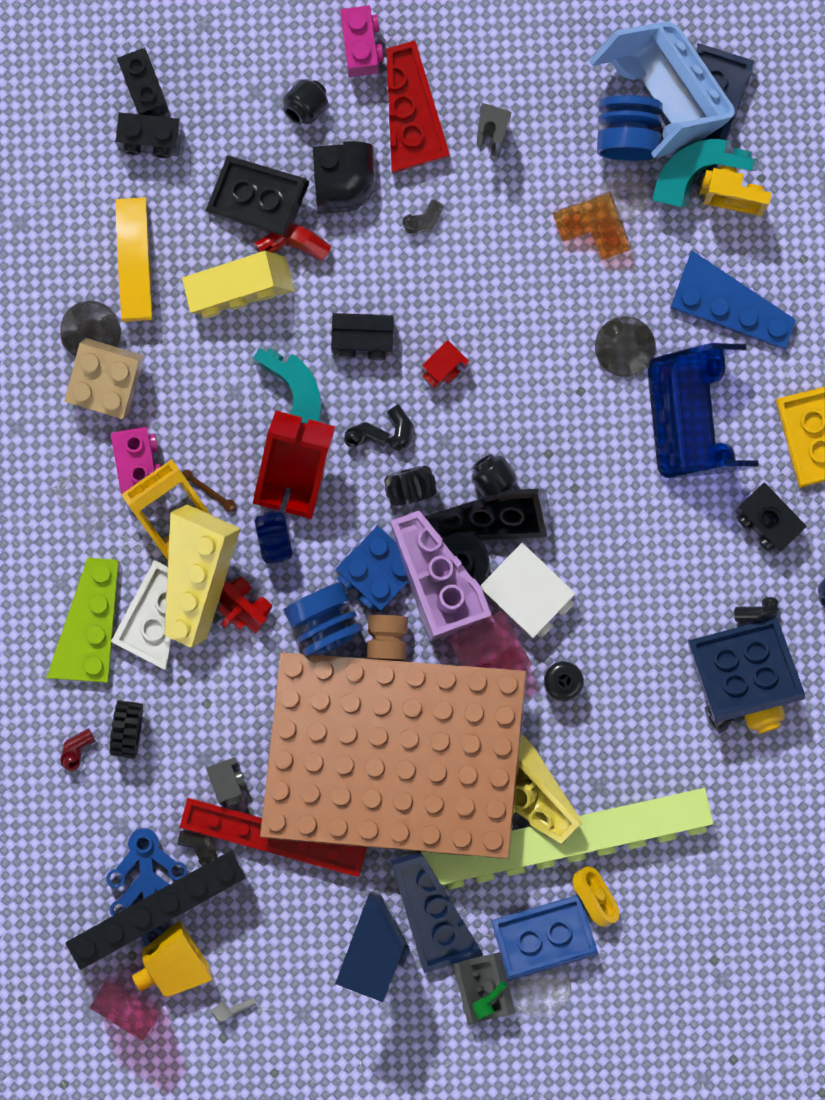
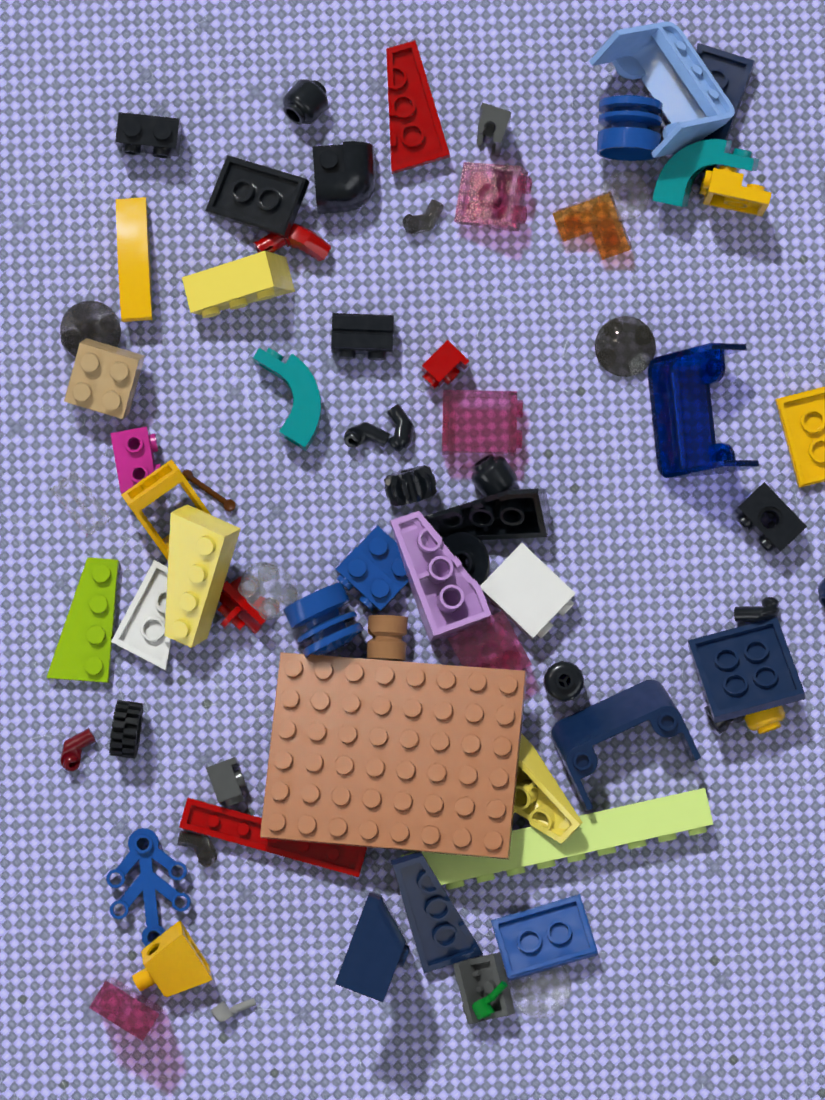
black brick [65,850,248,970] -> none
black brick [117,47,170,116] -> none
red piece [252,410,336,519] -> none
clear blue gear [254,511,293,564] -> none
dark pink brick [340,5,383,77] -> none
yellow plate [573,866,620,927] -> none
blue wing [670,250,796,350] -> none
none -> clear dish [238,562,299,620]
none -> clear pink panel [442,390,523,456]
none -> clear pink plate [454,162,532,232]
none -> dark blue windscreen [551,680,701,811]

